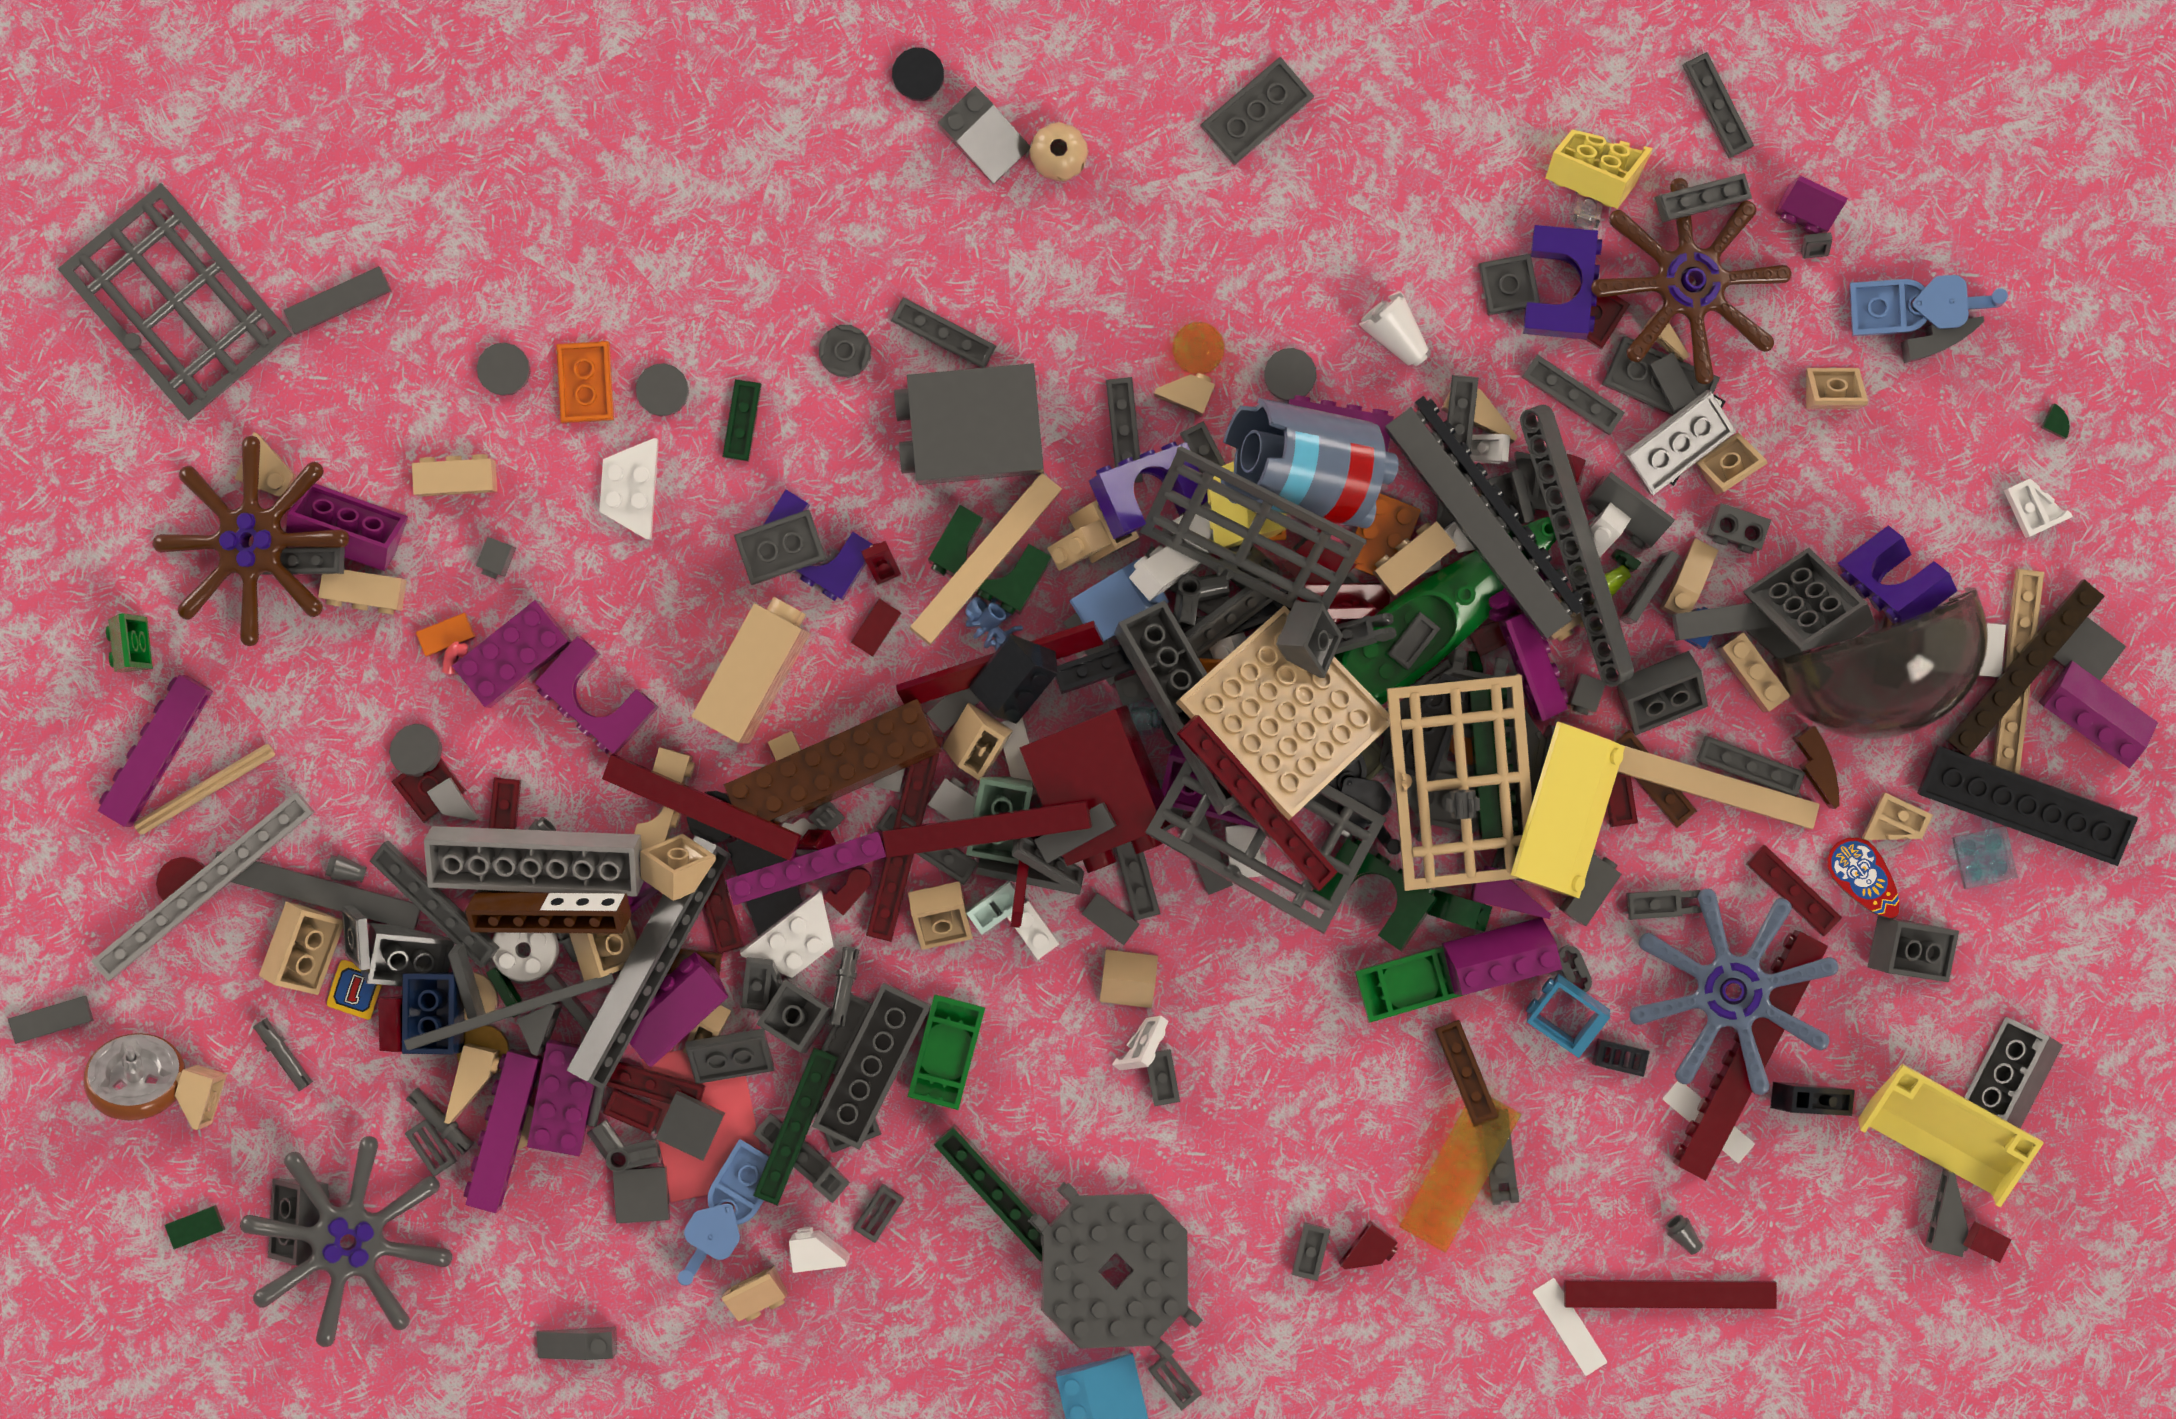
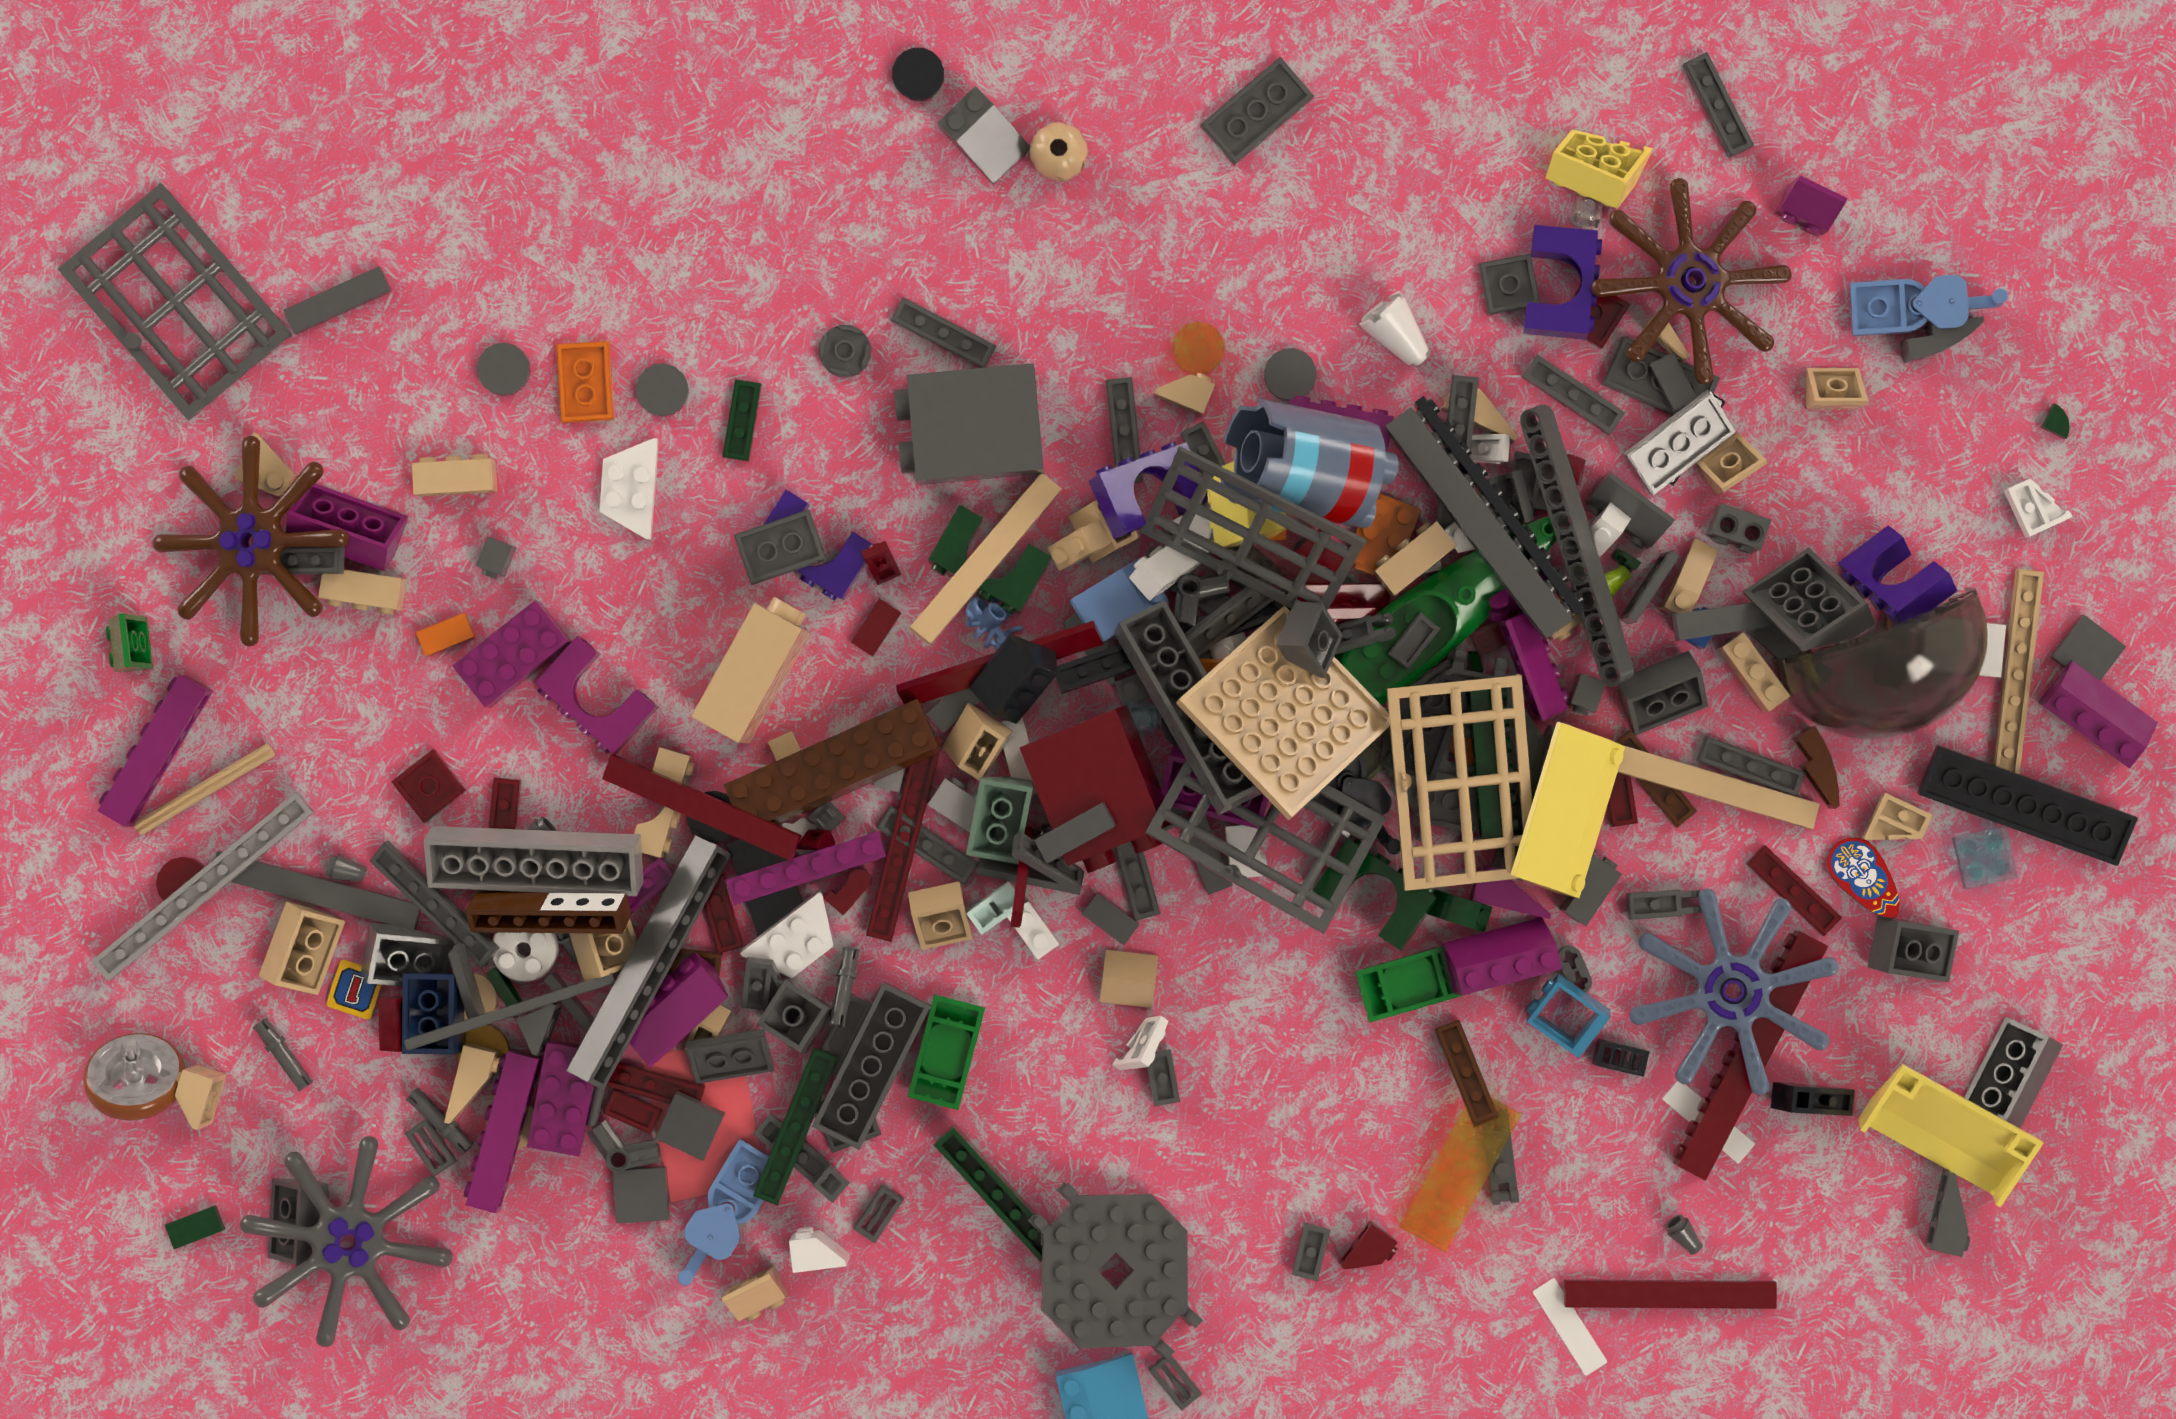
dark grey tile [8,995,94,1044] -> none
dark grey tile [342,904,370,971] -> none
dark grey tile [389,724,442,777] -> none
light grey slope [427,778,479,821] -> none
coral arm [442,641,468,674] -> none
dark grey slope [536,1326,618,1360] -> none
tan slope [640,834,716,901] -> none
dark red tile [882,801,1092,858] -> none
dark red plate [1177,715,1337,891] -> none
dark grey gear [1446,790,1480,819] -> none
dark grey tile [1654,173,1752,223] -> none
dark grey tile [1801,232,1833,259] -> none
dark brown plate [1946,579,2105,756] -> none
dark red tile [1963,1221,2012,1263] -> none

